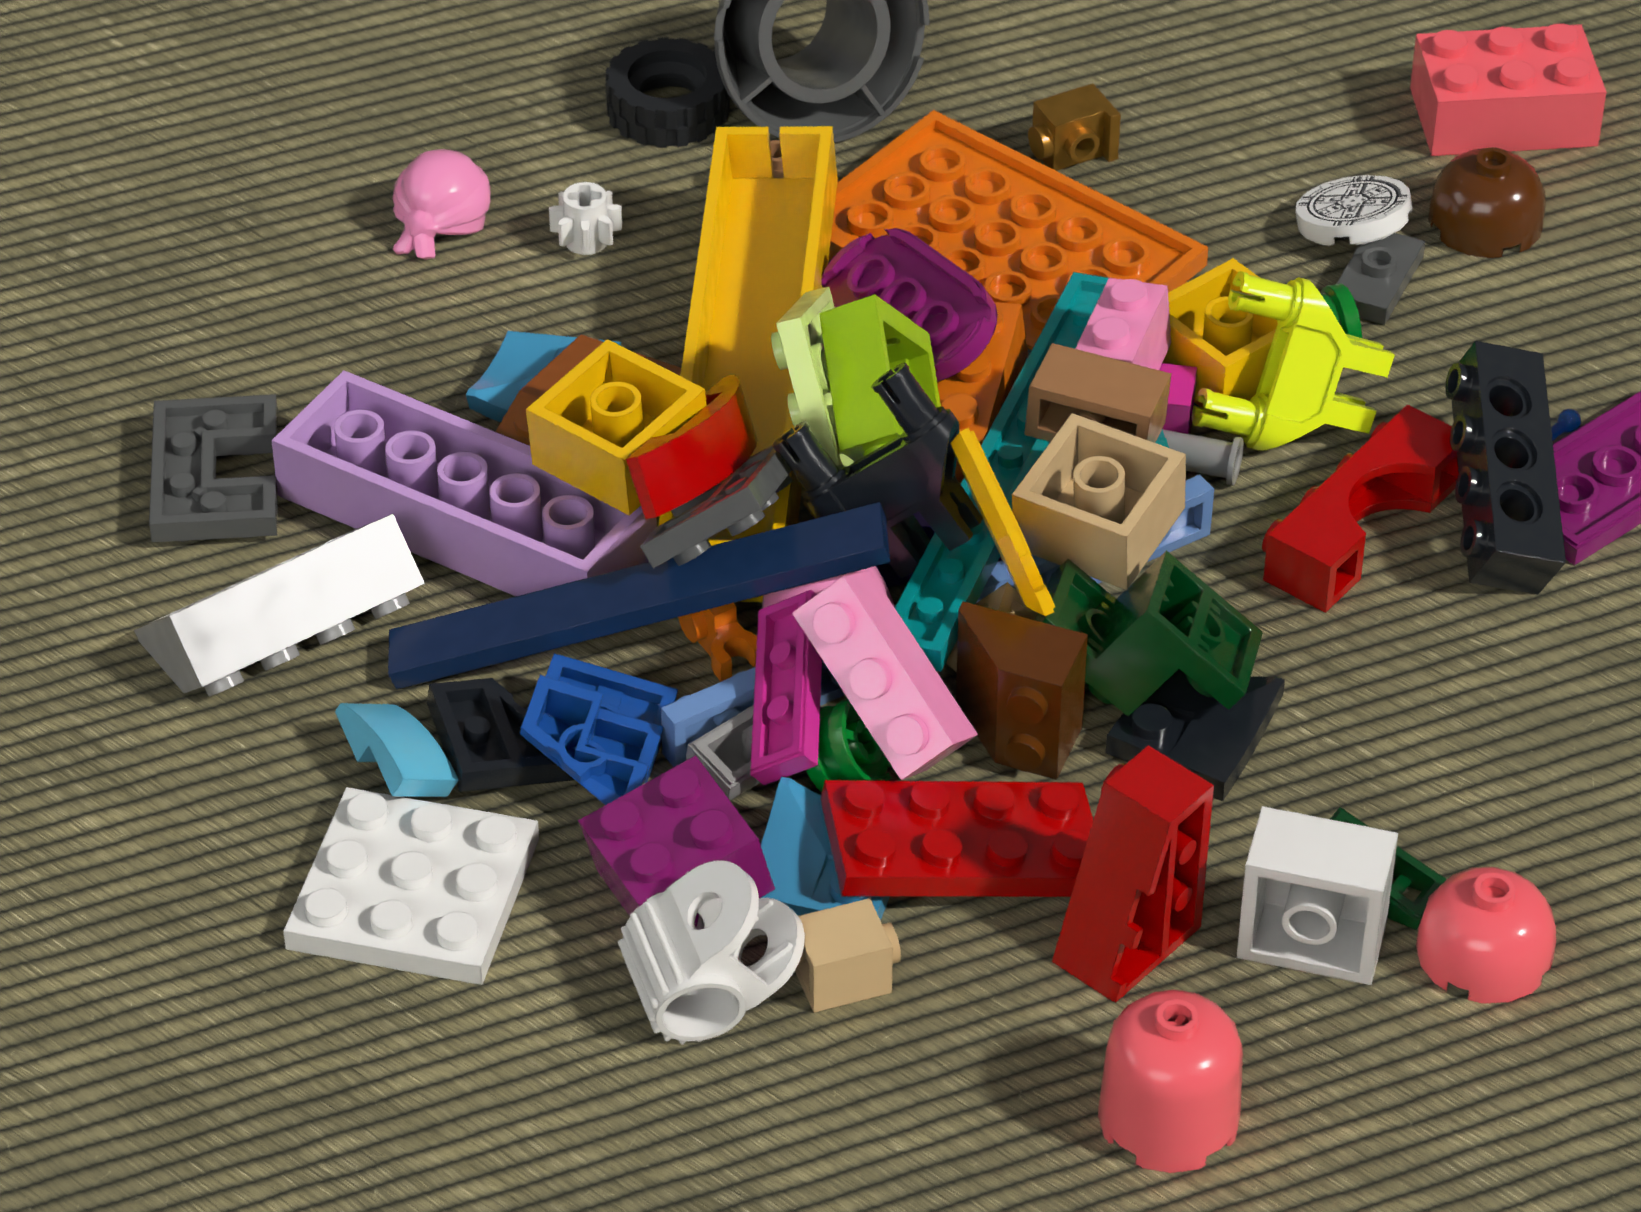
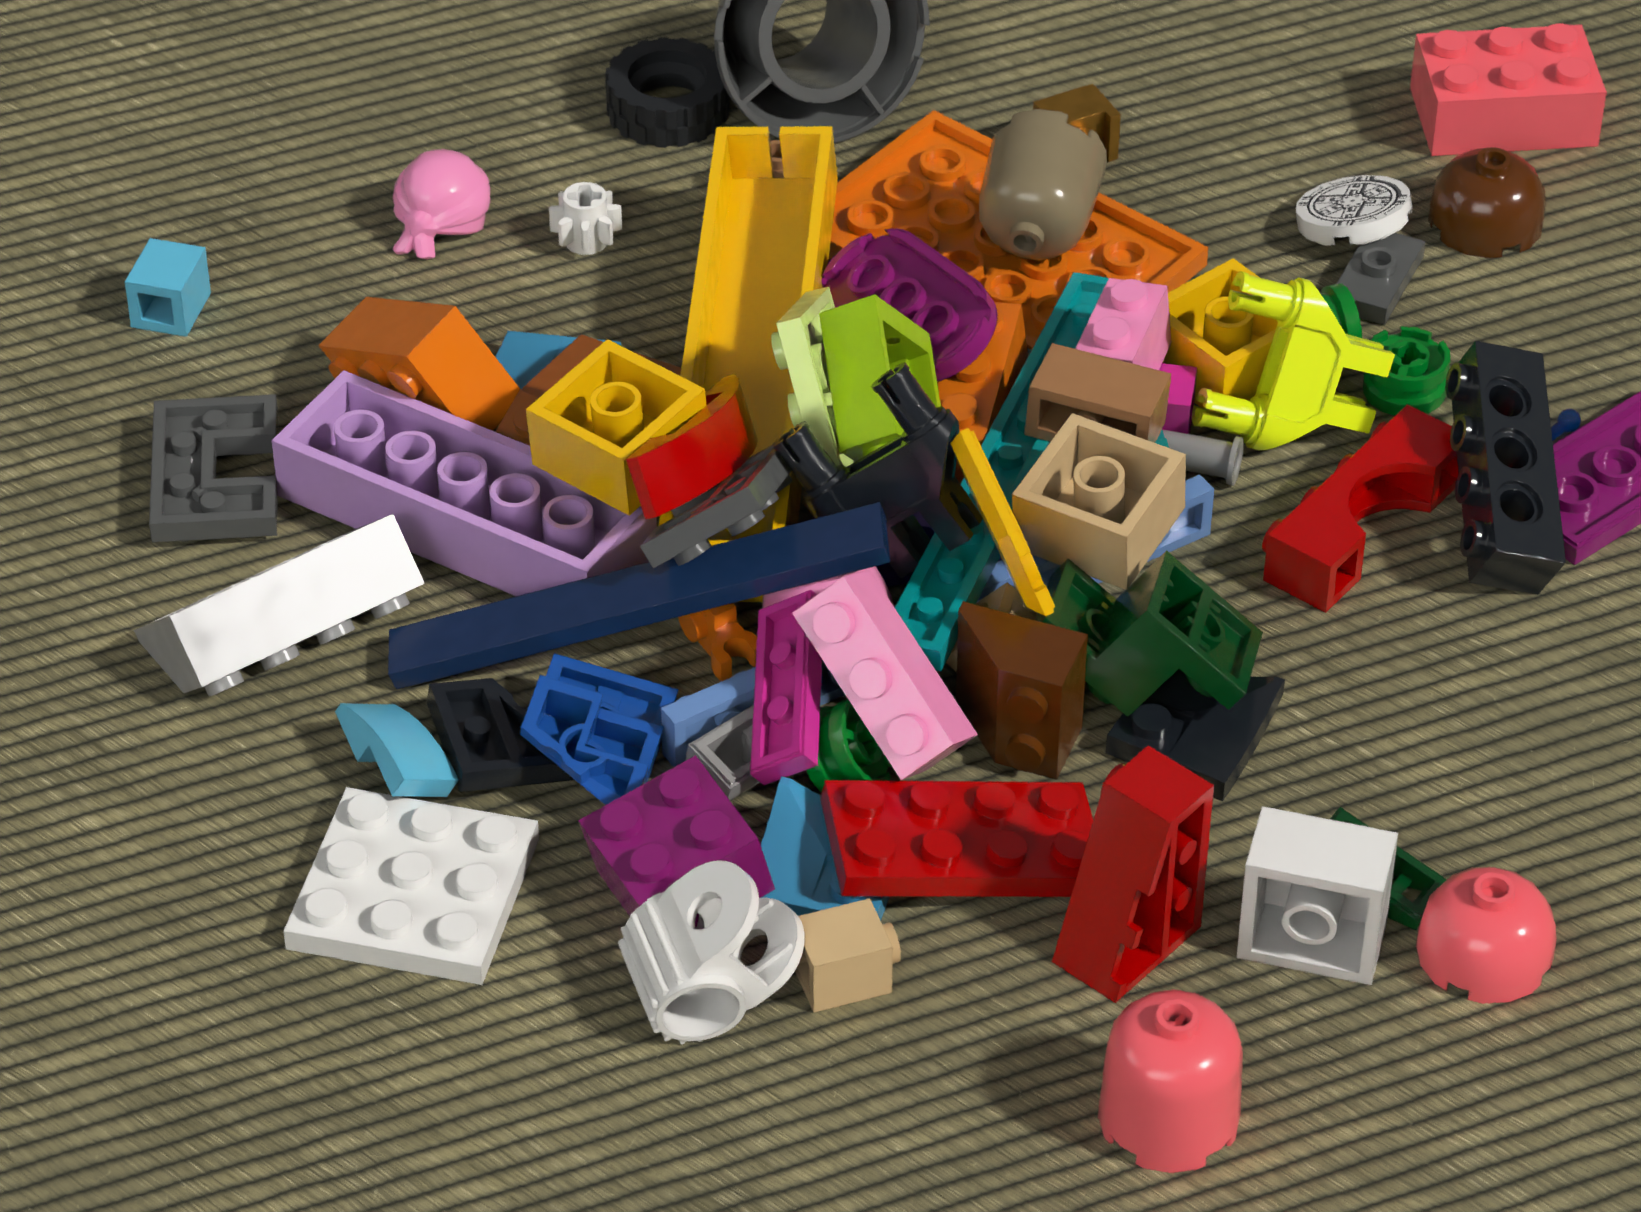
none -> medium azure brick [125,238,211,337]
none -> orange wedge [318,297,521,431]
none -> dark tan cylinder [979,109,1106,261]
none -> green wheel [1363,326,1450,416]

